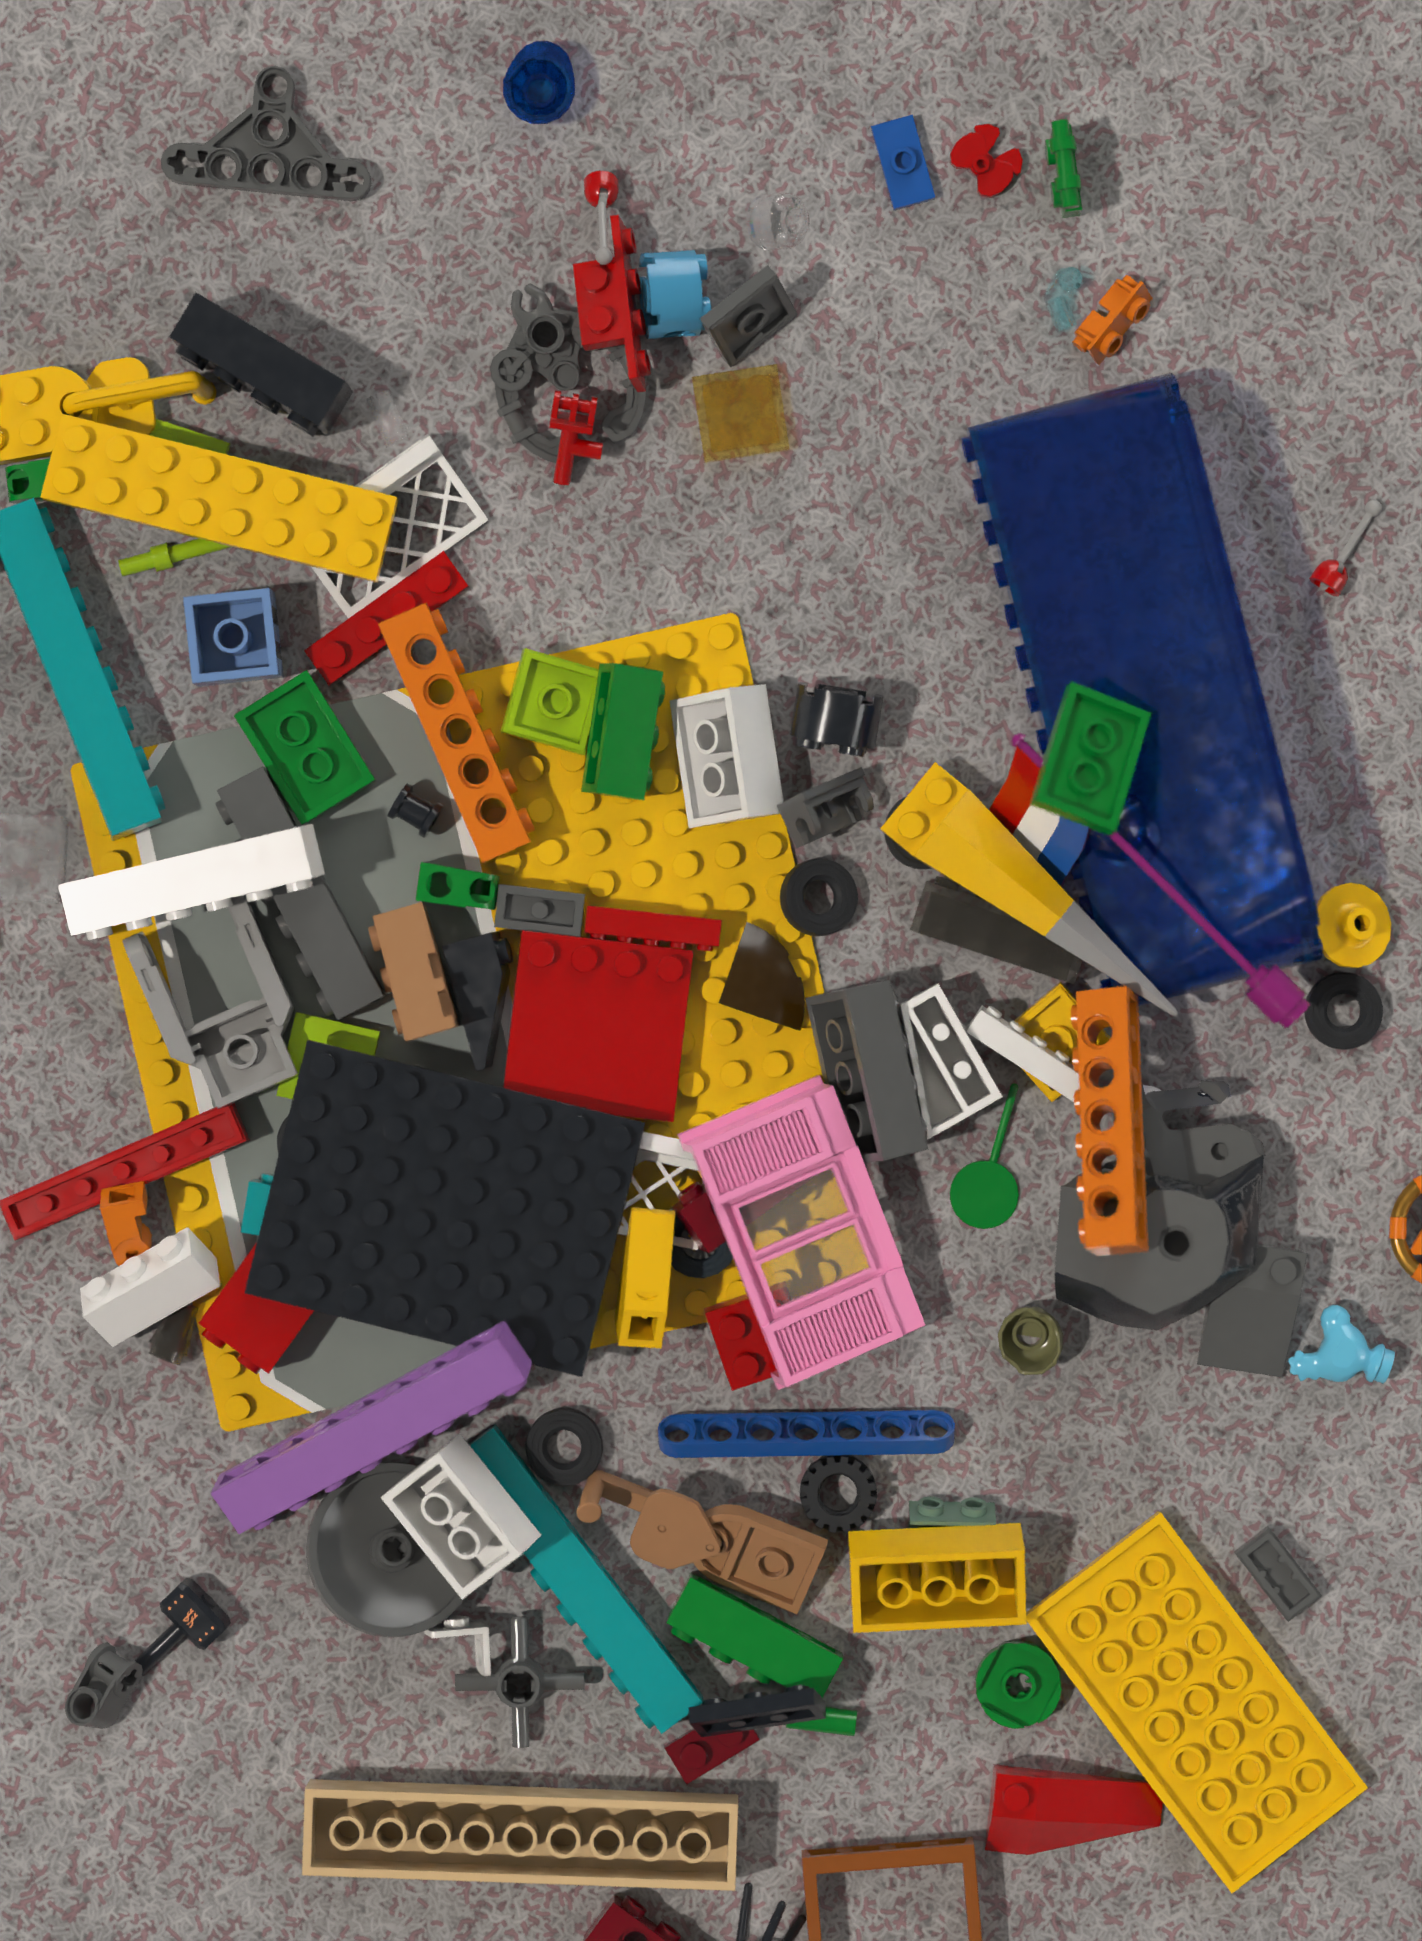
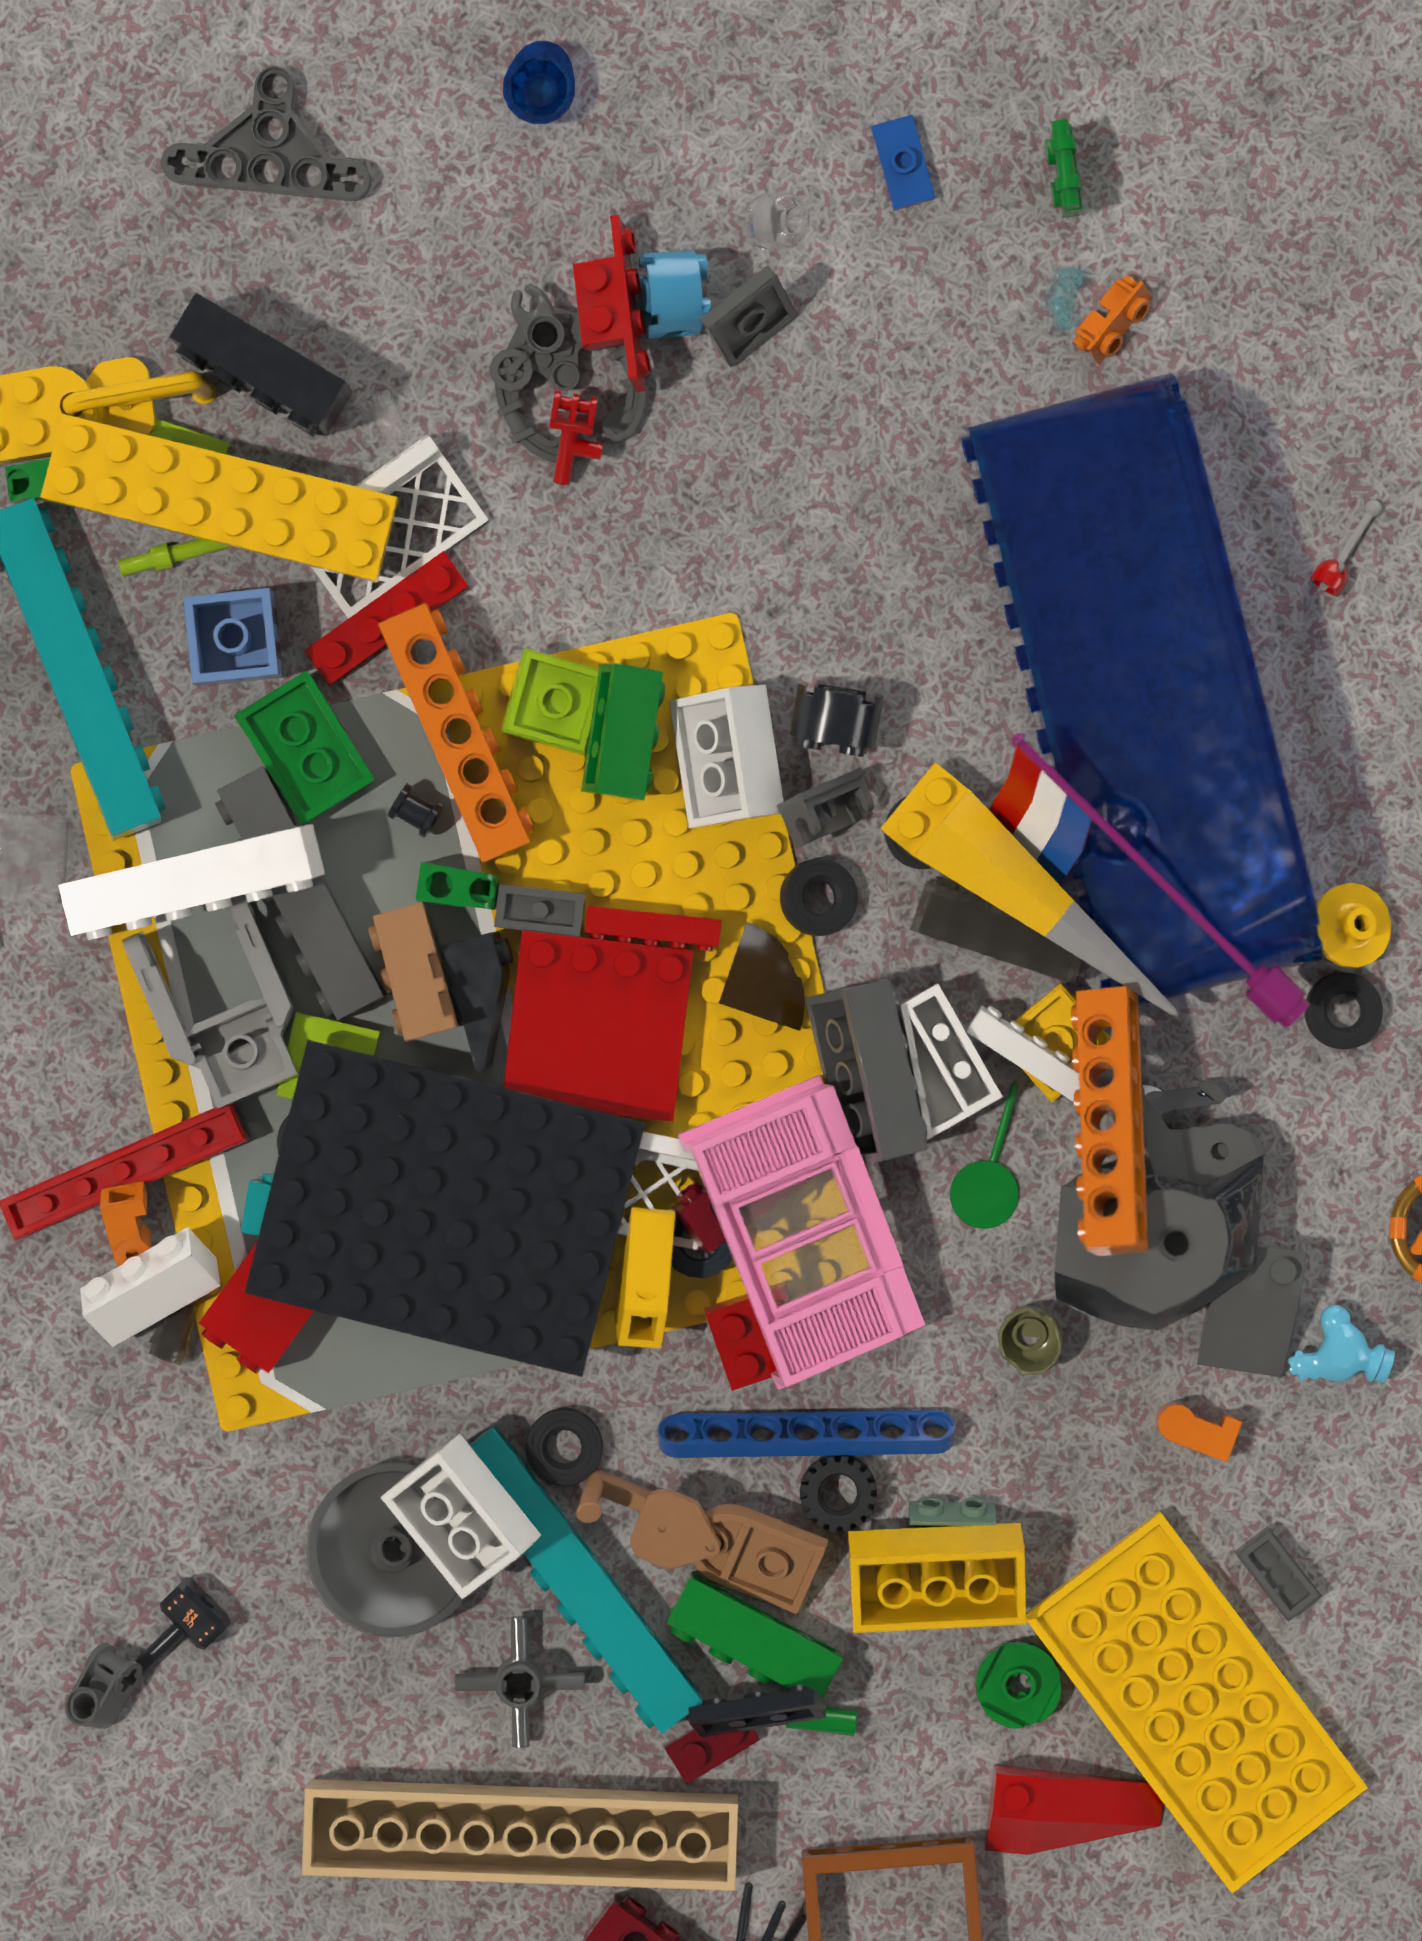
medium lavender brick [210,1321,532,1534] -> none
white bracket [424,1616,491,1676] -> none
hinge [584,171,618,265] -> none
clear yellow plate [692,364,789,463] -> none
red piece [950,124,1023,198] -> none
green plate [1030,681,1151,836] -> none
none -> orange leg [1155,1401,1242,1462]

